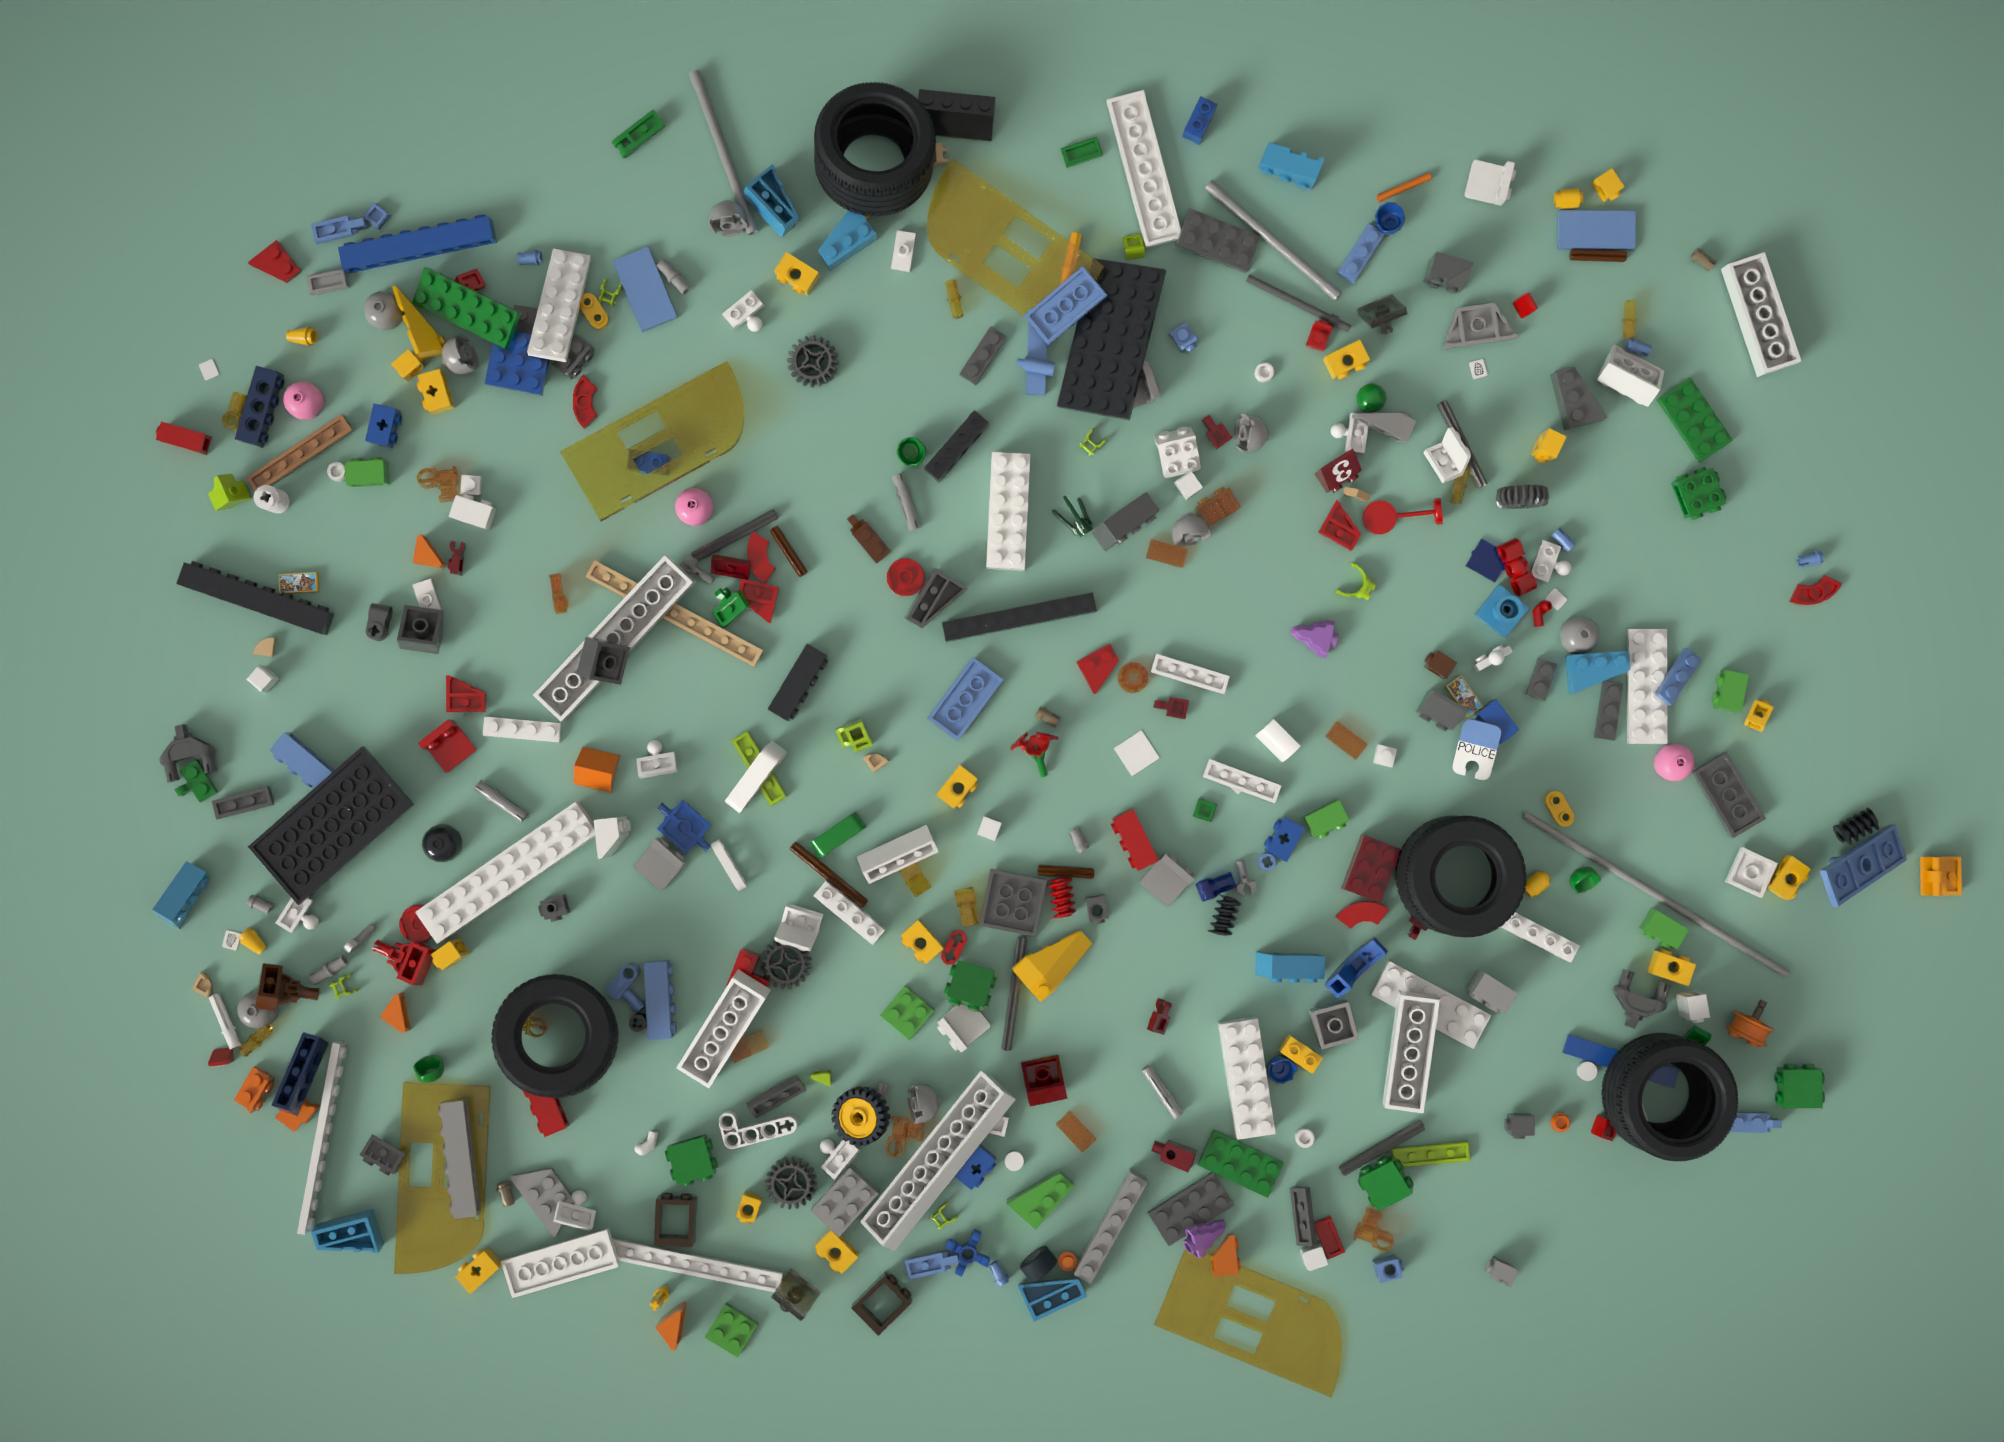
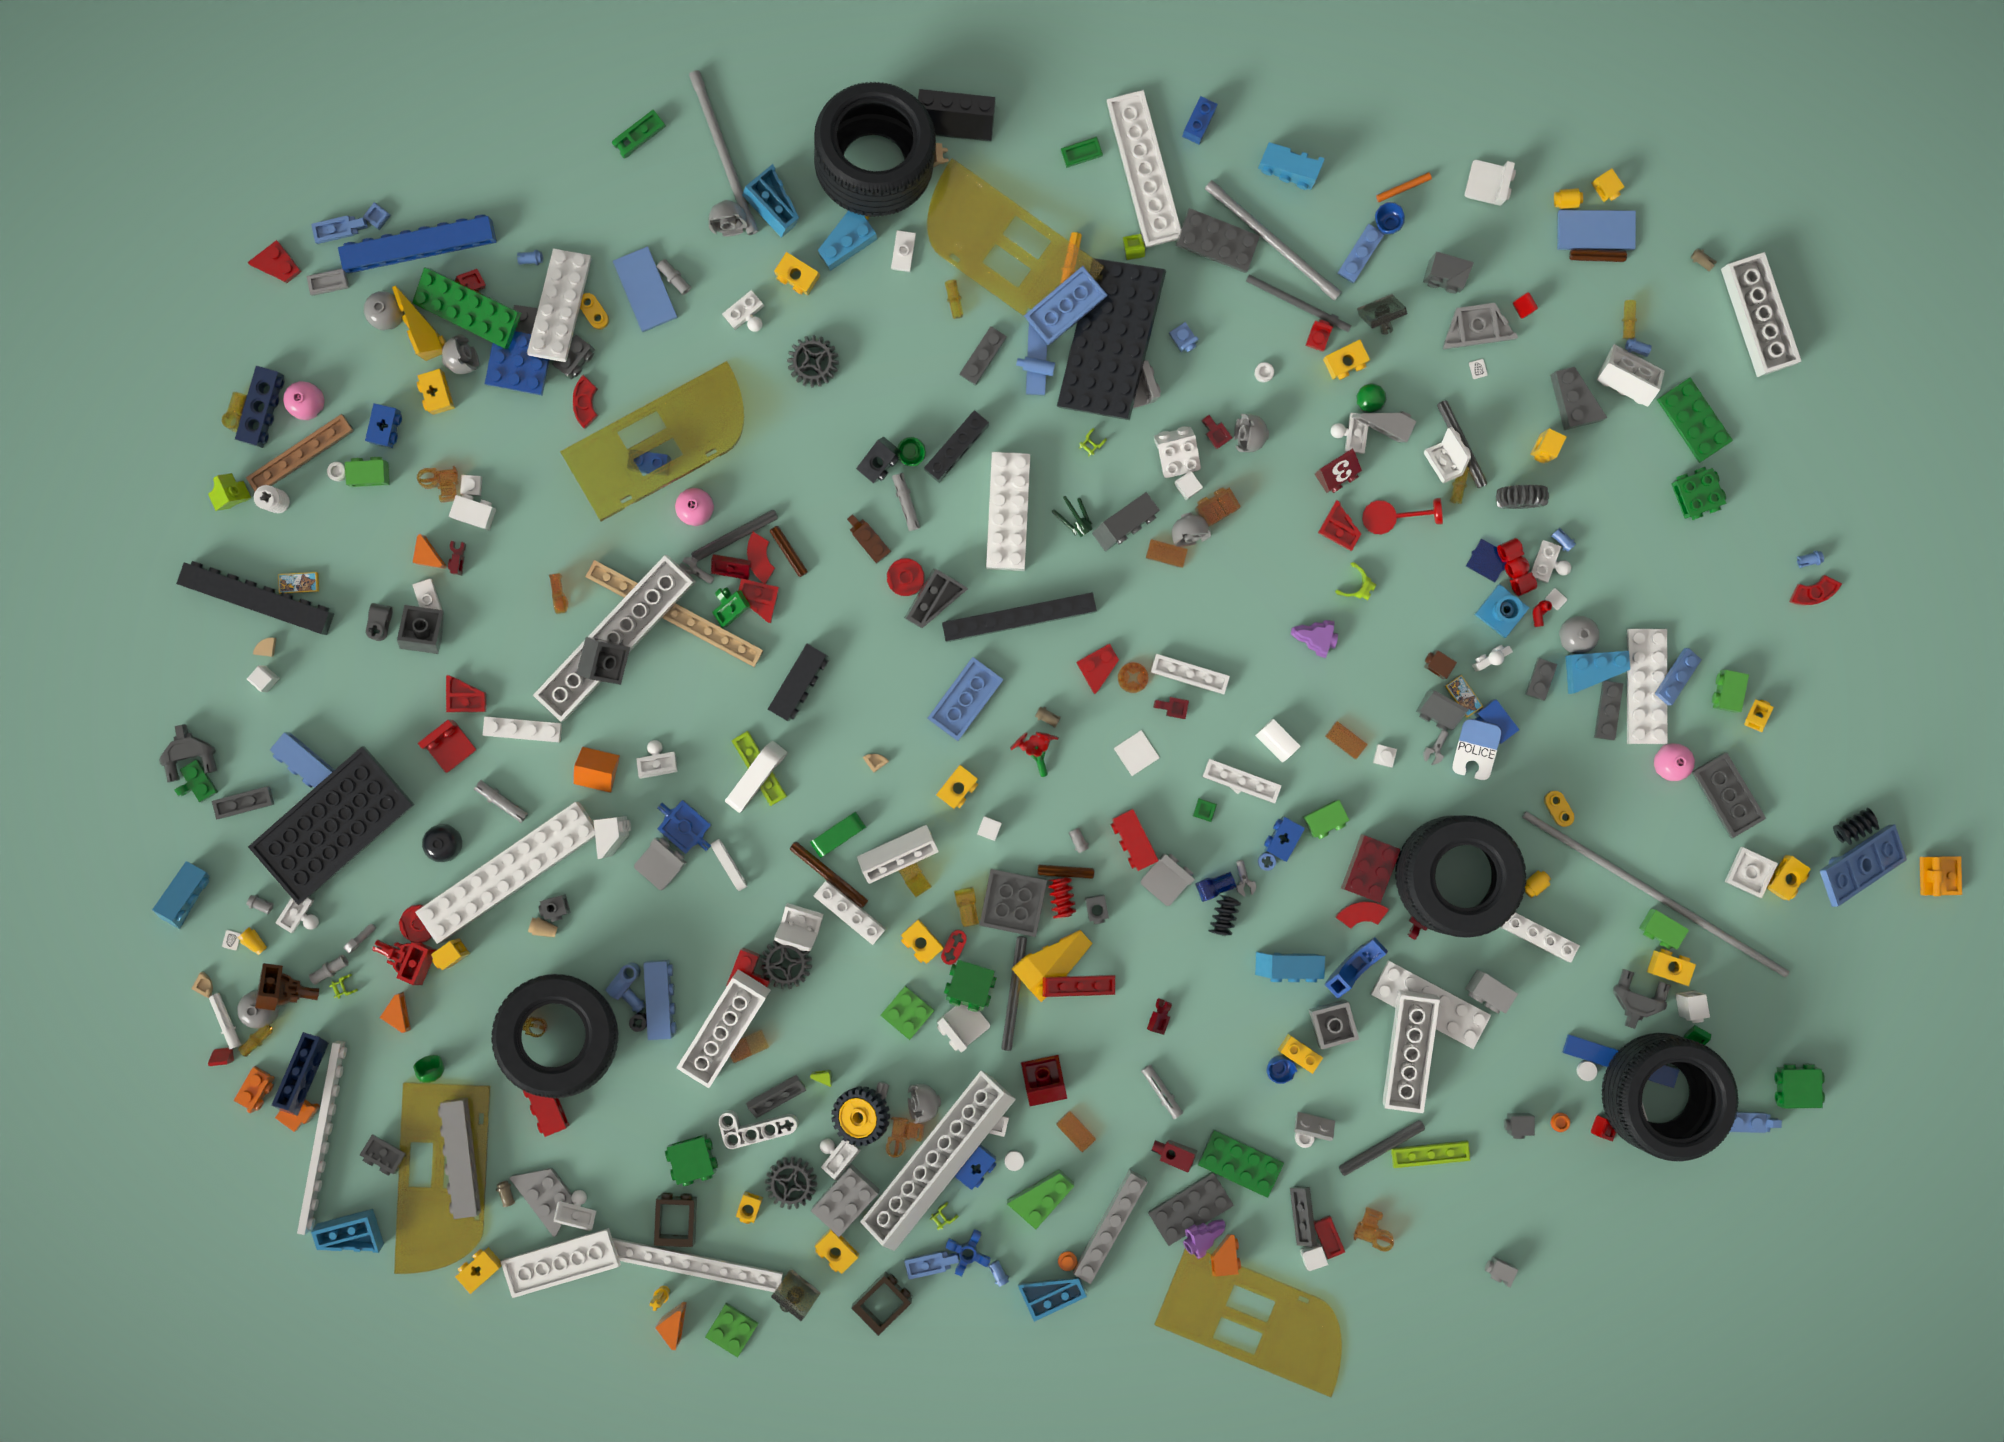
red brick [156,421,212,455] -> none
white sticker [199,359,219,380] -> none
yellow cone [286,327,318,346] -> none
yellow brick [391,349,425,381] -> none
lime piece [598,278,622,307] -> none
white arm [634,1130,659,1156] -> none
lime brick [835,718,873,752] -> none
black wheel [1020,1246,1057,1282] -> none
white brick [1218,1016,1276,1140] -> none
tan tile [1342,487,1370,502] -> none
green brick [1358,1155,1414,1211] -> none
medium blue brick [1372,1254,1404,1283] -> none
green hair [1569,866,1601,893] -> none
orange wheel [1726,999,1775,1048] -> none
none -> tan cone [528,917,558,937]
none -> black brick [856,437,901,484]
none -> red tile [1043,975,1115,997]
none -> light grey plate [1294,1112,1335,1141]
none -> light grey bar [1423,730,1449,765]

